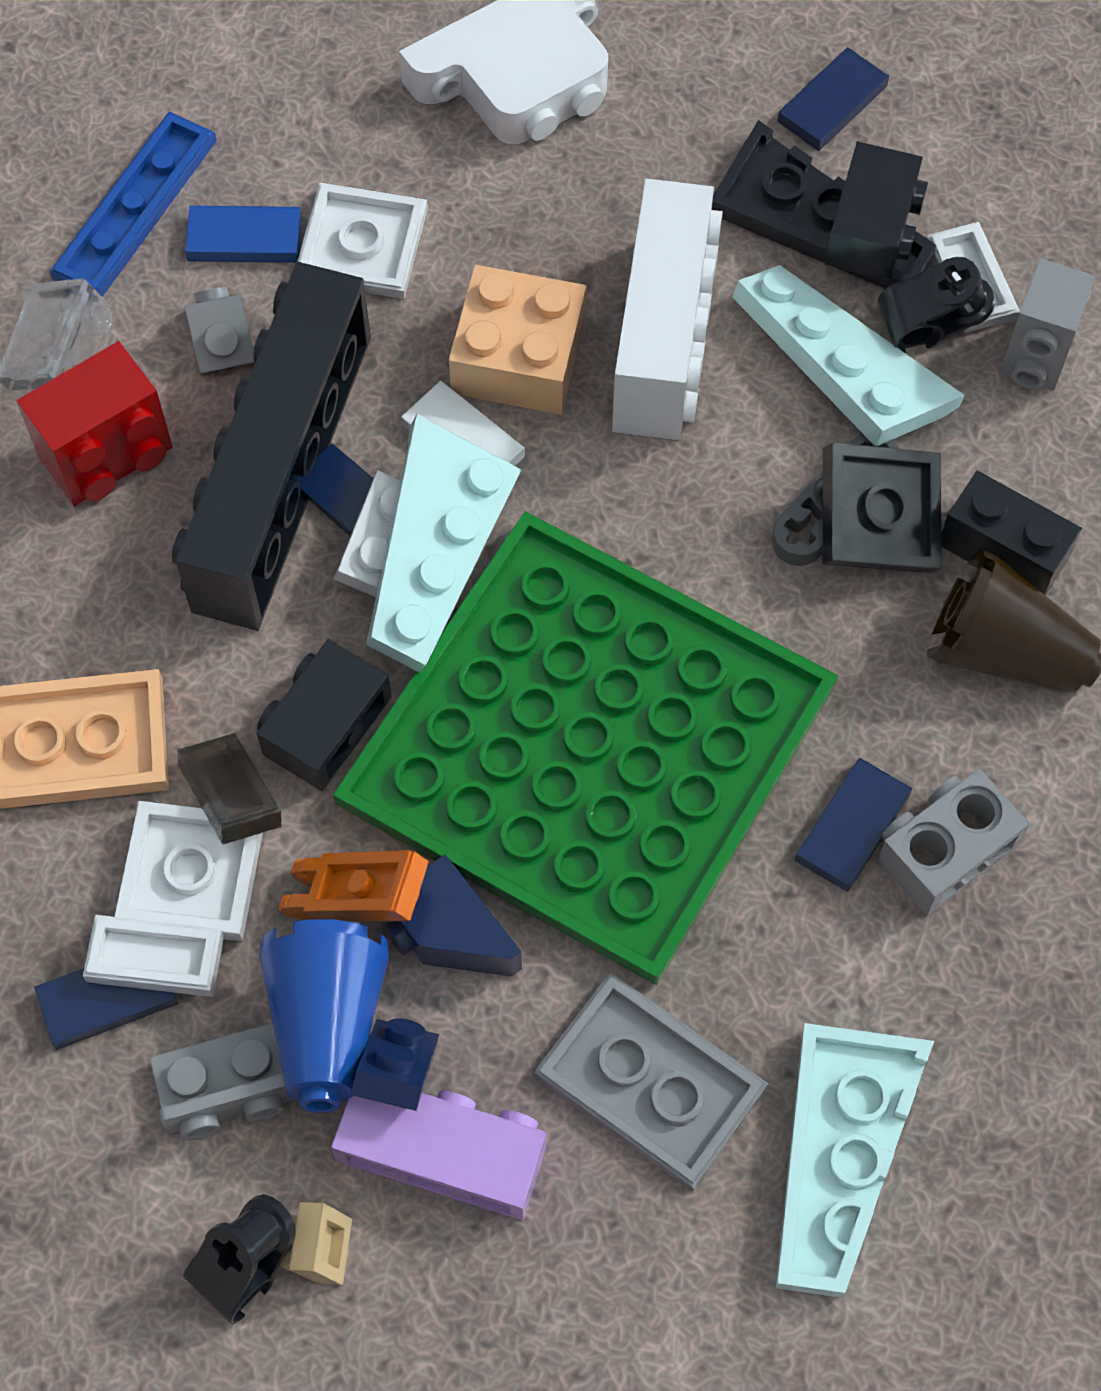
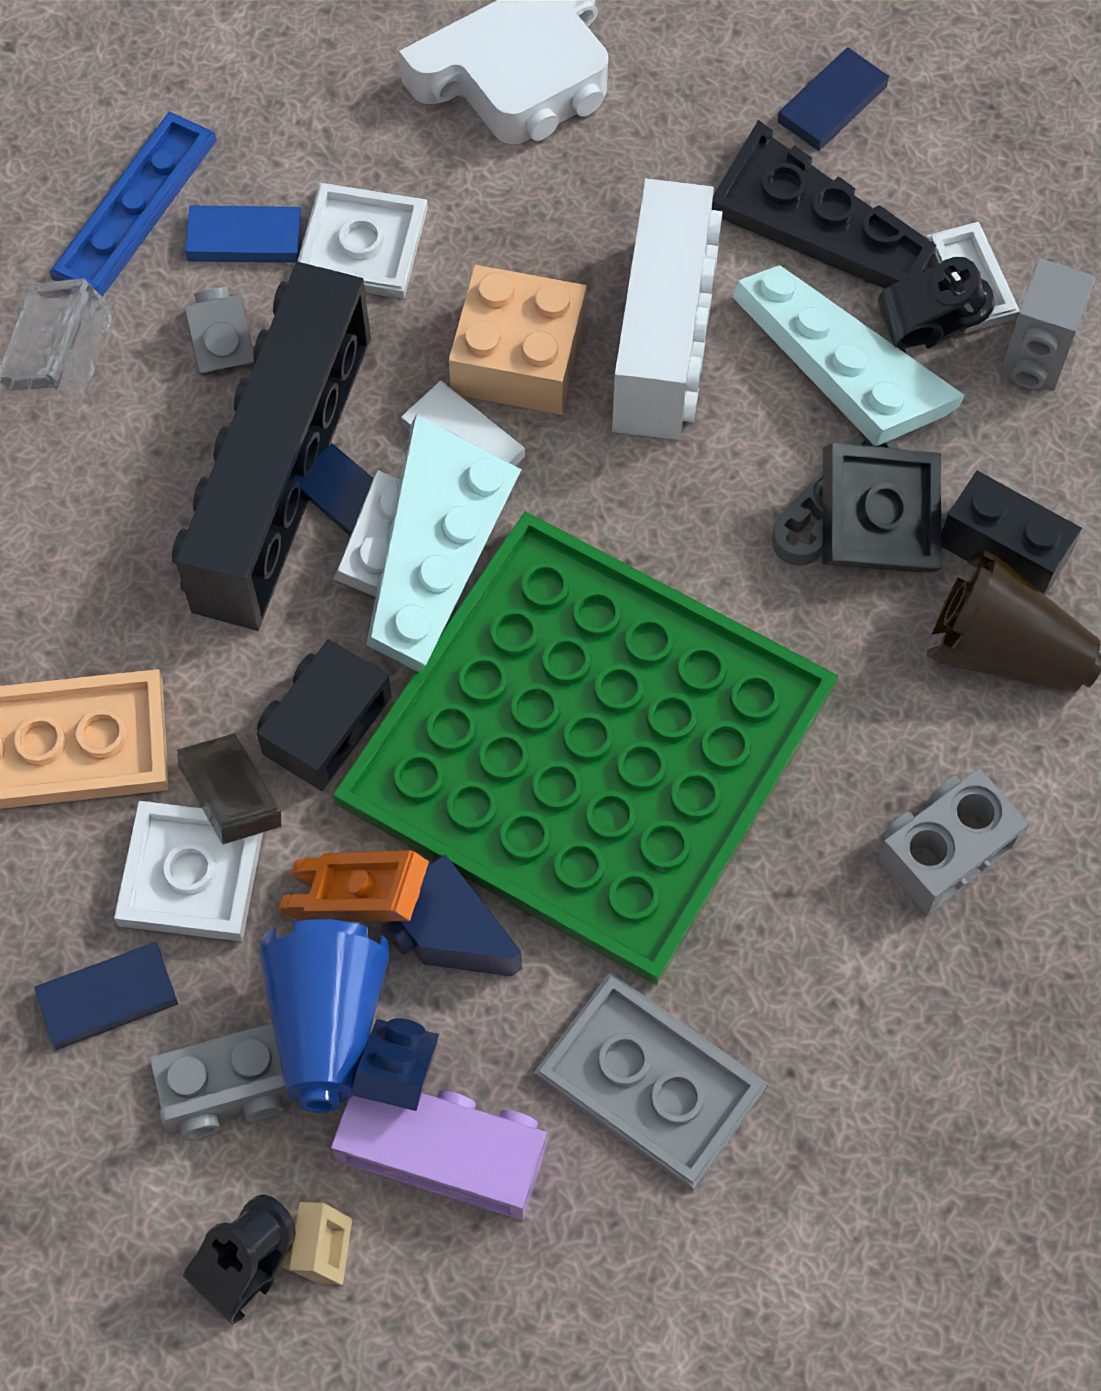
red brick [16,341,173,507] -> none
white tile [83,915,224,997] -> none
light aqua wing [775,1023,934,1298] -> none
dark blue tile [794,757,913,892] -> none
black brick [825,141,928,280] -> none

